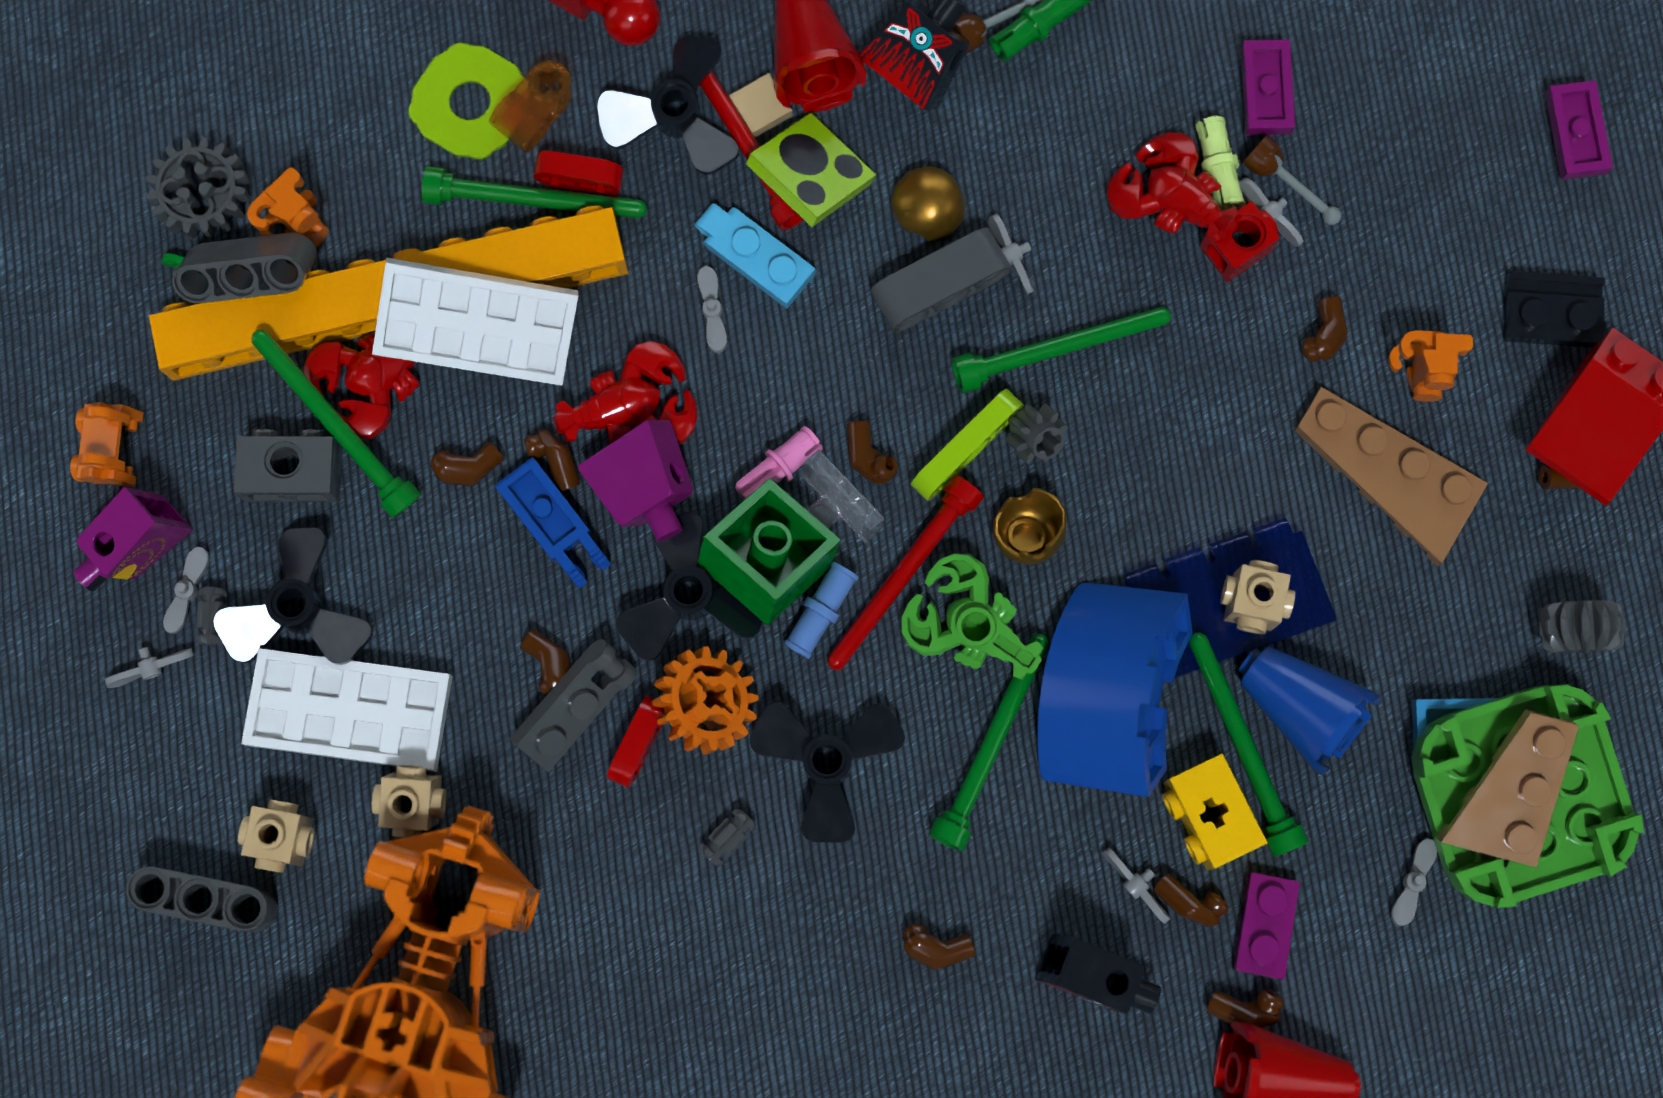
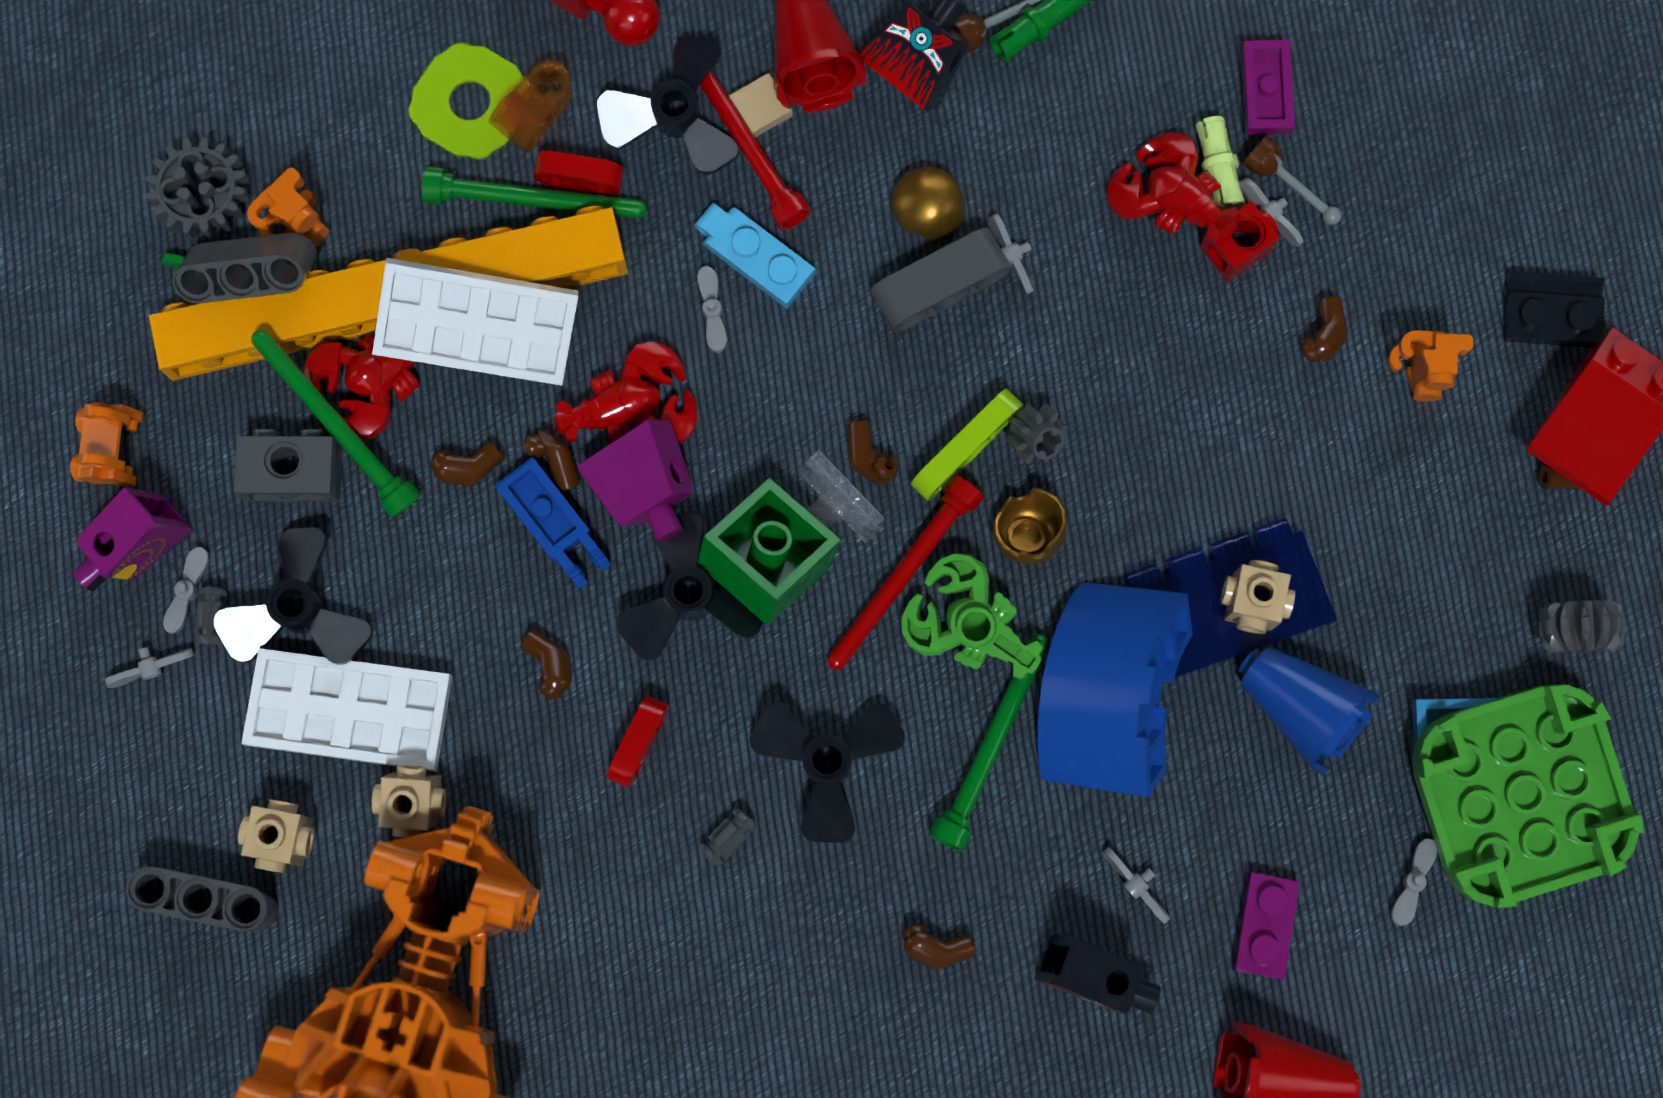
dark grey plate [509,639,637,773] -> none
orange gear [652,646,759,755] -> none
bright pink axle [735,426,823,500] -> none
lime tile [746,113,876,227] -> none
medium blue pin [783,562,859,659] -> none
green piece [951,307,1171,394] -> none
reddish brown arm [1154,873,1228,927] -> none
yellow brick [1162,753,1267,871] -> none
green piece [1189,632,1309,857] -> none
reddish brown arm [1207,989,1284,1028] -> none
medium nougat wing [1294,387,1488,567] -> none
medium nougat wing [1436,709,1579,868] -> none
magenta plate [1545,80,1613,180] -> none

